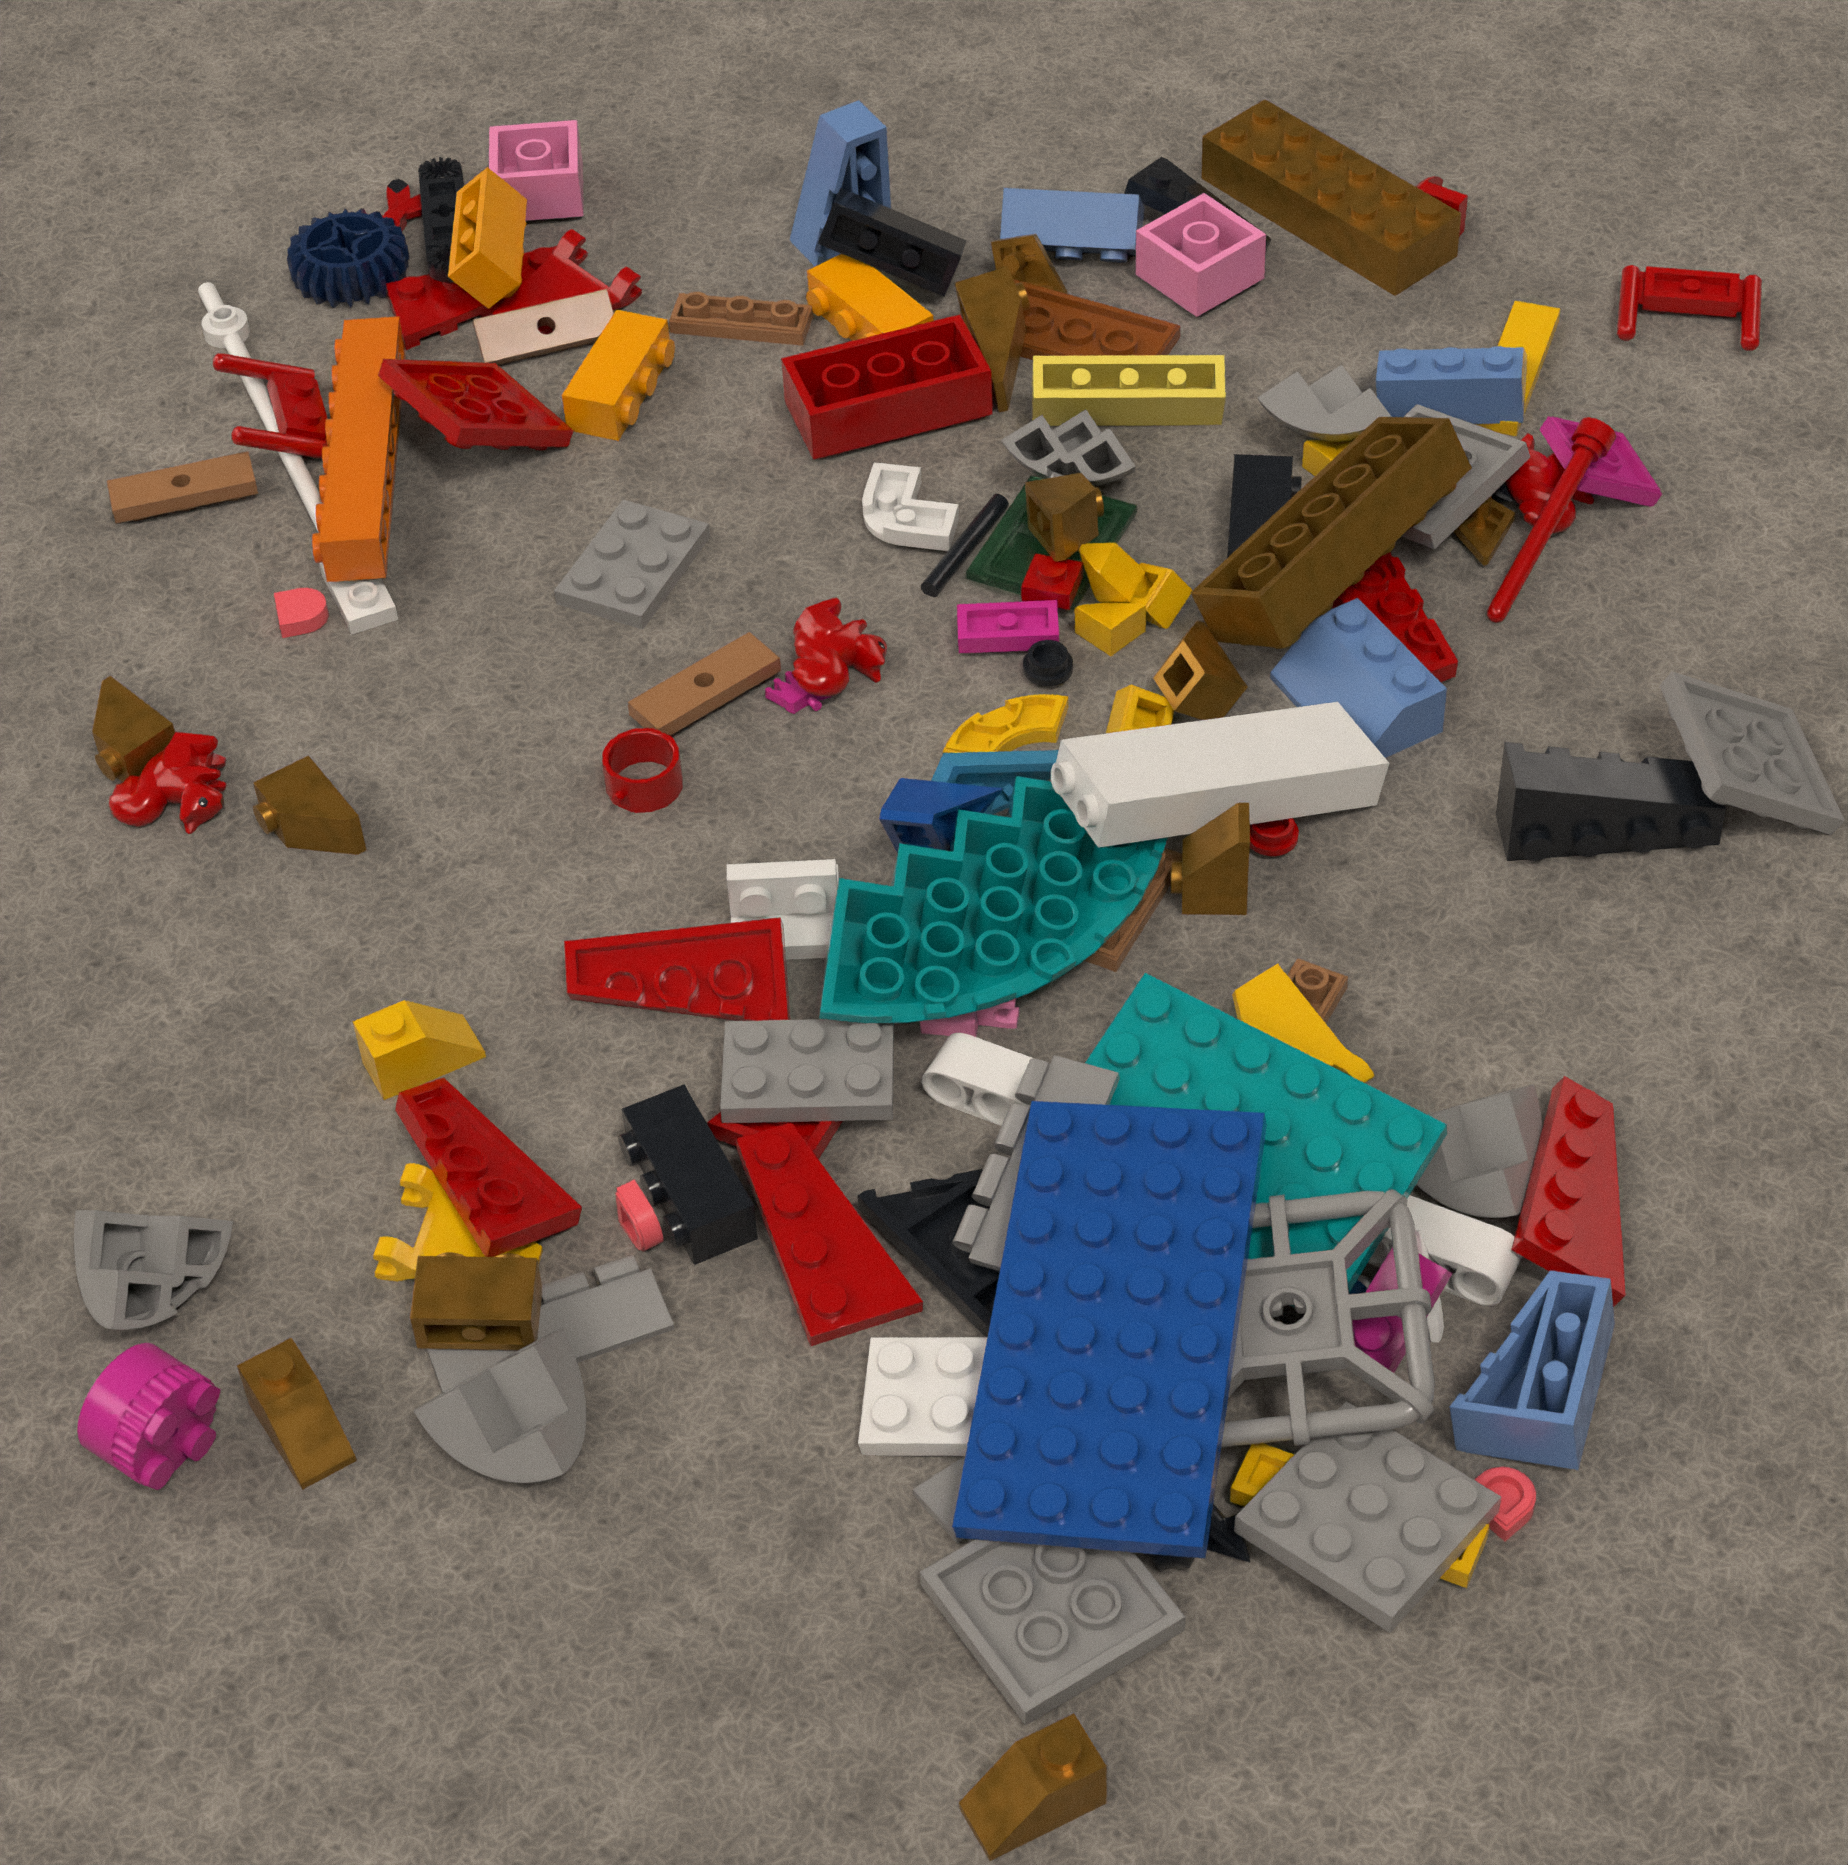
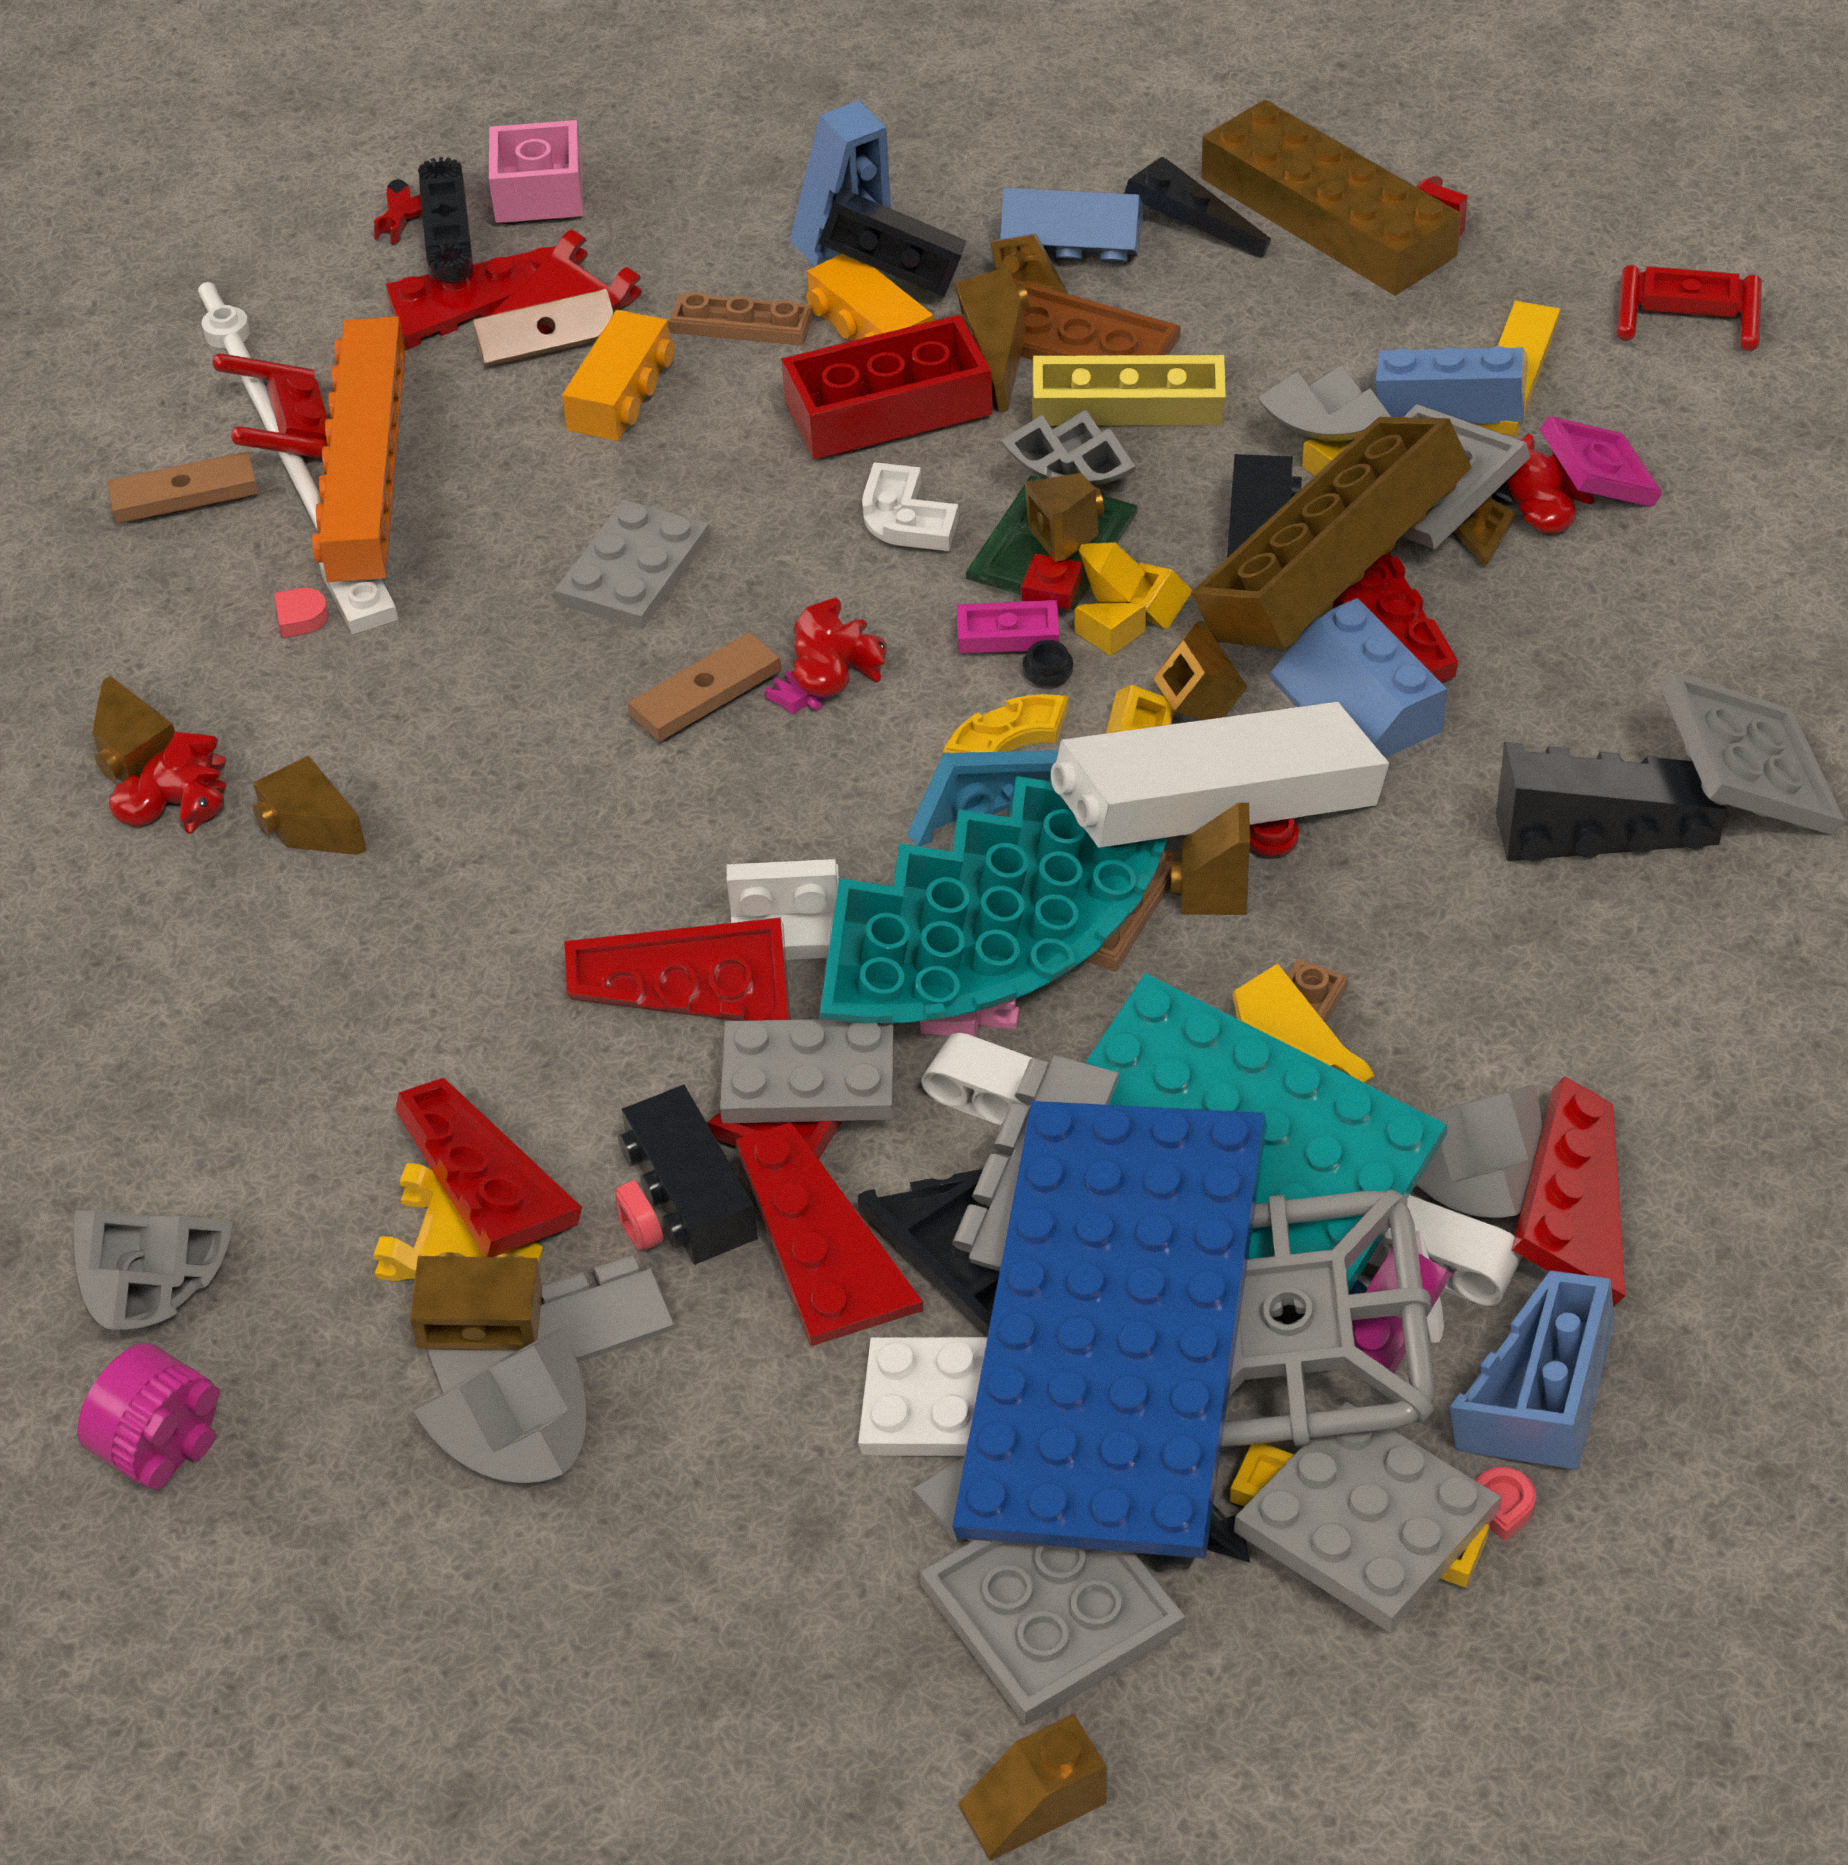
pearl gold slope [237,1337,357,1490] -> none
dark blue gear [287,208,410,308] -> none
yellow slope [352,1000,486,1100] -> none
red plate [378,359,574,451] -> none
light orange brick [448,167,527,309] -> none
red piece [602,728,683,813] -> none
blue slope [879,778,1004,853] -> none
black bar [921,494,1009,597] -> none
bright pink brick [1136,193,1266,317] -> none
red piece [1487,417,1616,623] -> none

